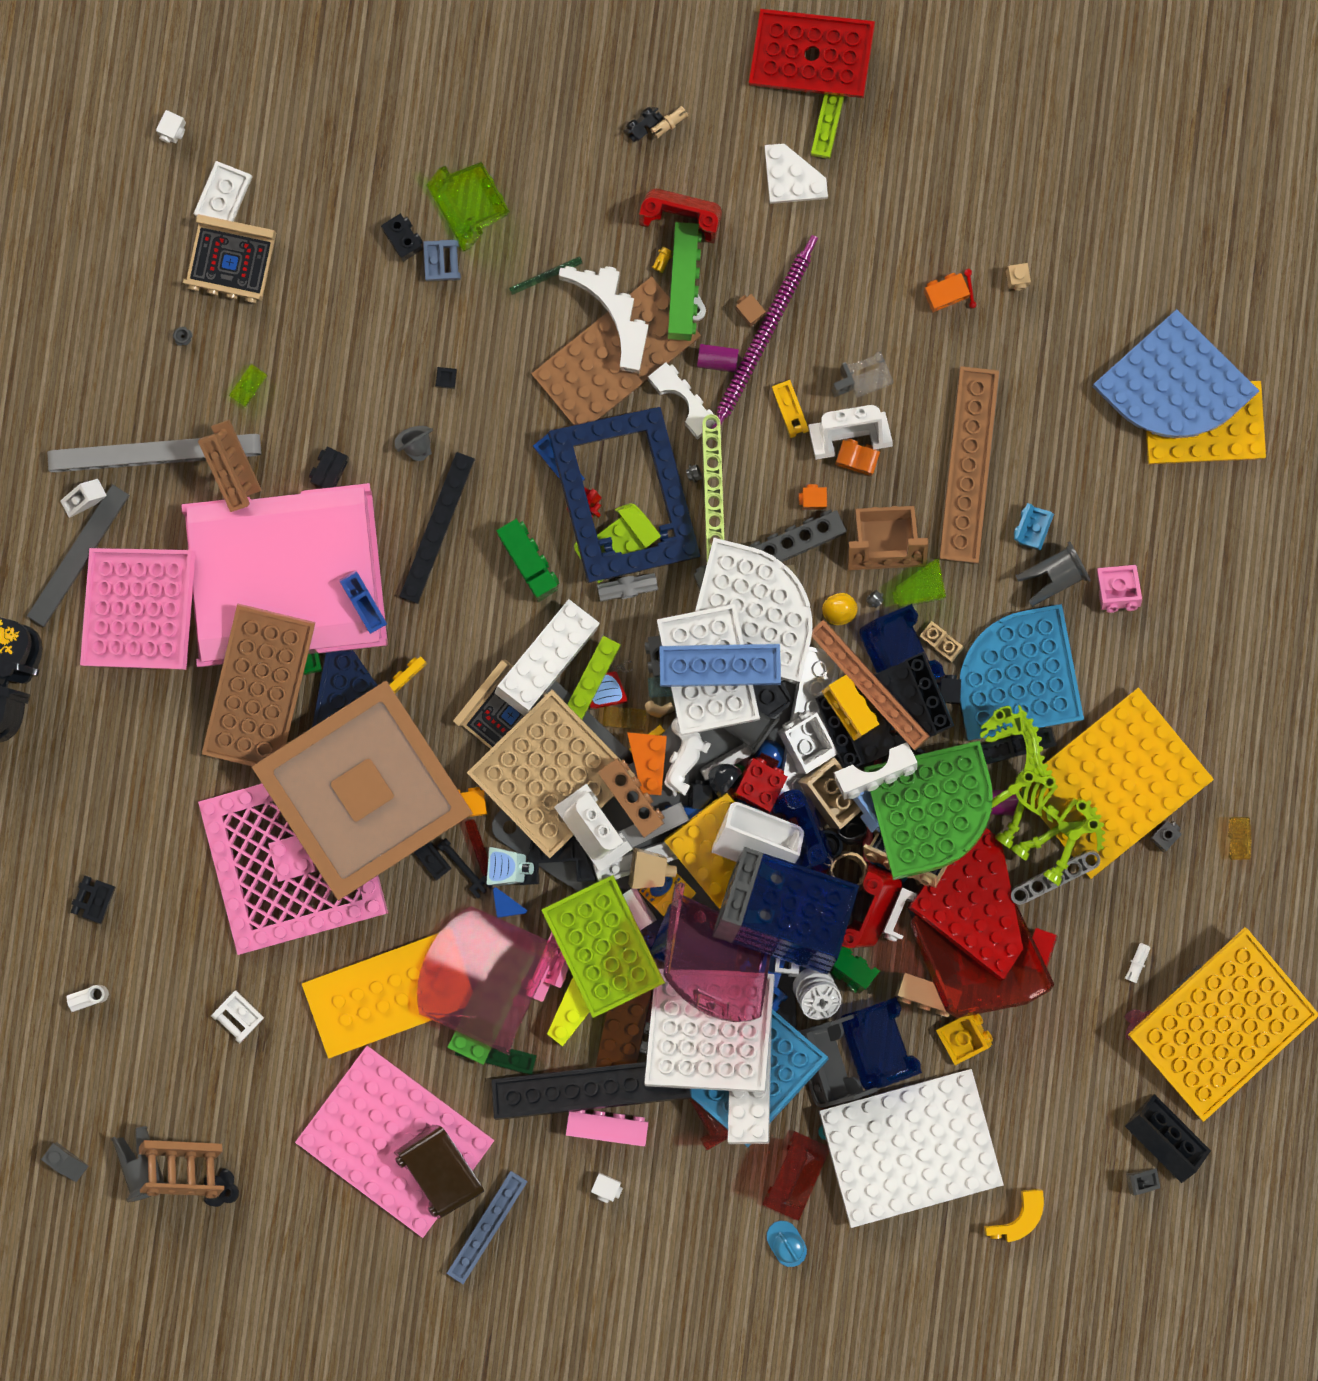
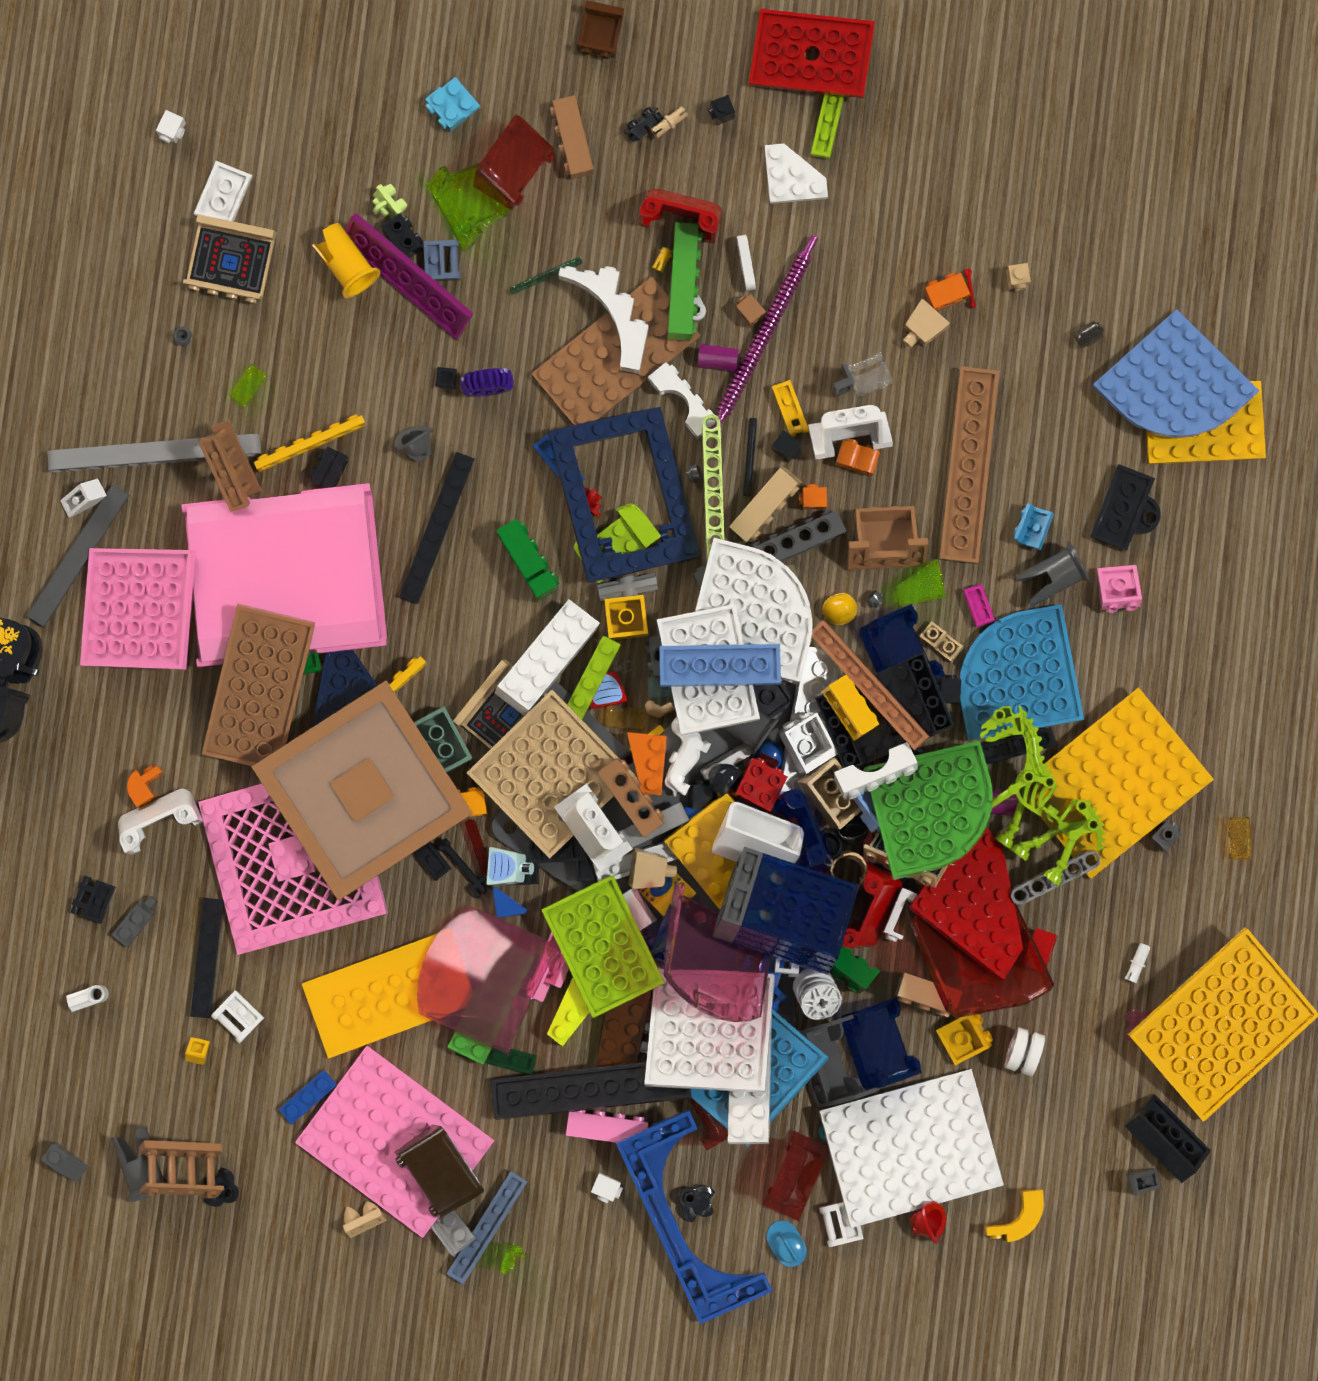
blue slope [339,571,387,634] -> none
none -> dark grey hinge [112,896,158,947]
none -> white windscreen [118,789,203,855]
none -> orange brick [127,765,164,808]
none -> yellow slope [185,1037,210,1065]
none -> black plate [190,898,224,1018]
none -> yellow plate [254,415,367,472]
none -> blue plate [279,1070,337,1125]
none -> yellow piece [312,223,381,298]
none -> tan tile [343,1201,387,1238]
none -> magenta plate [345,213,473,340]
none -> yellowish green hips [372,184,407,219]
none -> sand green brick [414,706,474,774]
none -> medium azure plate [425,77,481,132]
none -> light grey plate [430,1210,476,1257]
none -> dark purple gear [461,368,514,397]
none -> clear red windscreen [473,114,555,211]
none -> clear neon green bracket [499,1244,526,1275]
none -> medium nougat brick [550,95,594,179]
none -> reddish brown panel [576,0,624,59]
none -> yellow brick [604,595,648,640]
none -> blue piece [616,1110,773,1324]
none -> black plate [679,1185,715,1222]
none -> black brick [708,95,735,125]
none -> tan wedge [729,467,802,542]
none -> white beam [736,235,756,291]
none -> black bar [743,418,757,496]
none -> black brick [771,430,802,463]
none -> white plate [819,1202,864,1247]
none -> tan torso [903,299,950,348]
none -> red helmet [910,1201,946,1244]
none -> dark pink plate [963,584,995,628]
none -> white wheel [1004,1027,1045,1077]
none -> clear smoke brick [1074,321,1104,348]
none -> black plate [1090,464,1161,551]

